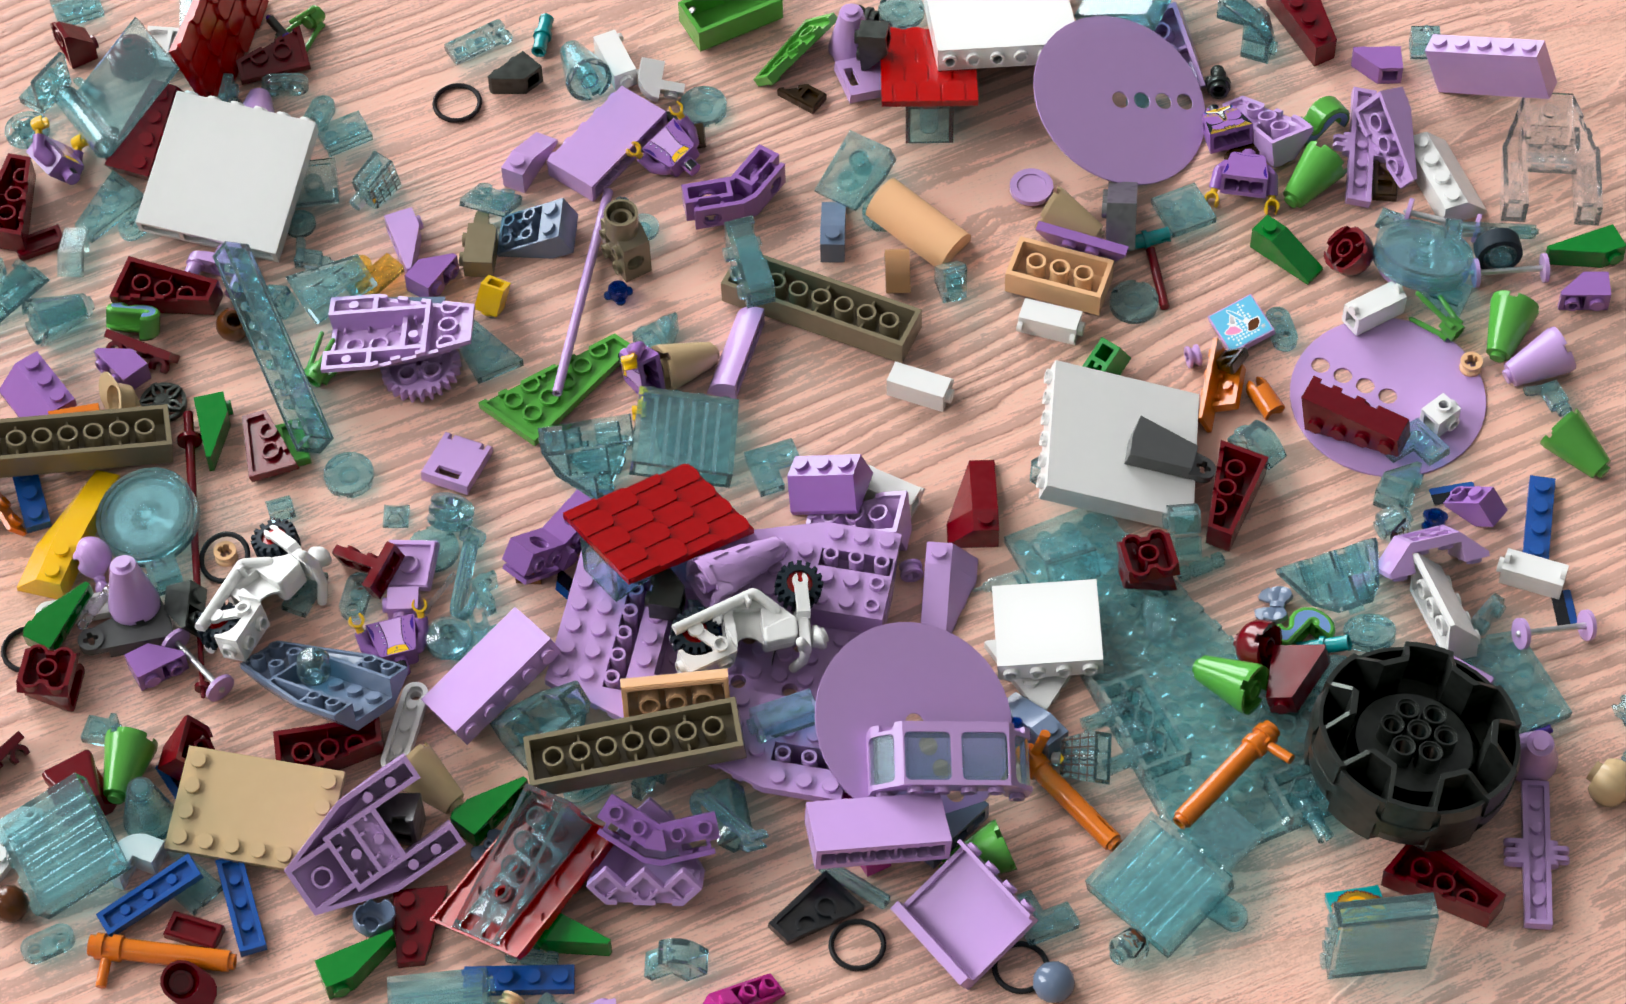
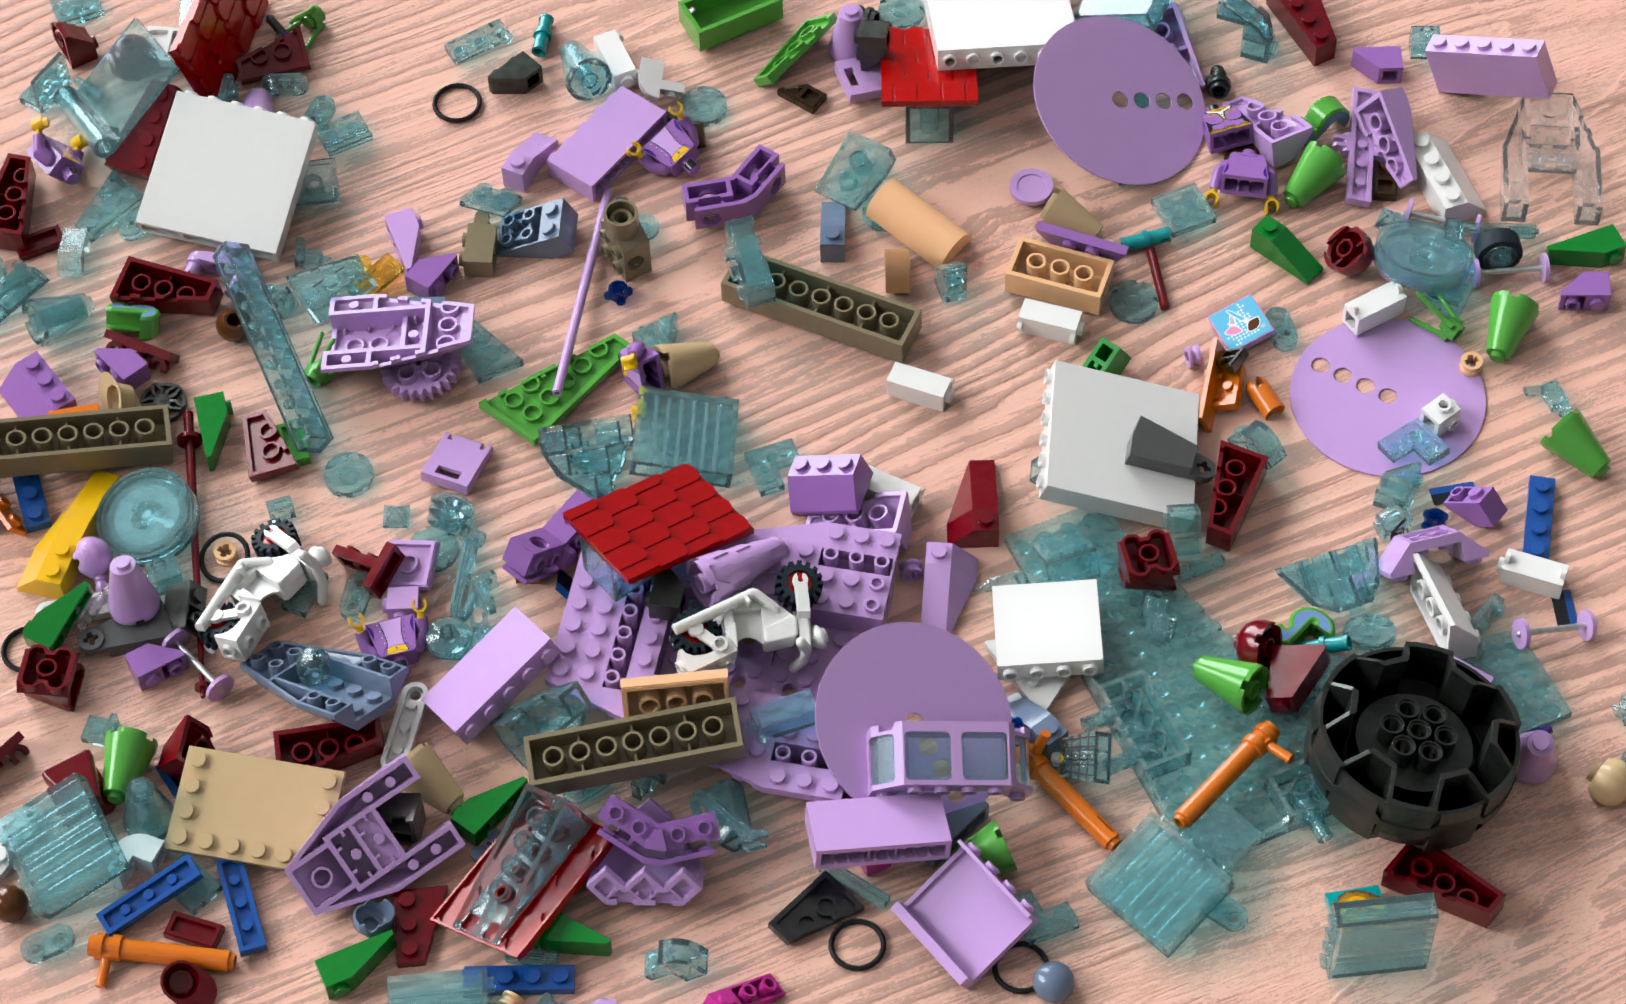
clear light blue wheel [4,111,50,149] -> none
clear light blue piece [288,210,316,238] -> none
clear light blue torso [349,150,402,211] -> none
yellow brick [475,275,511,317] -> none
lavender brick [707,307,765,400] -> none
flat silver wedge [1102,181,1138,251] -> none
clear light blue head [1108,927,1150,968] -> none
sand blue piece [1254,586,1293,624] -> none
dark red wedge [1301,376,1410,457] -> none
lavender cone [1502,326,1576,386] -> none
lavender hinge [1503,780,1570,930] -> none

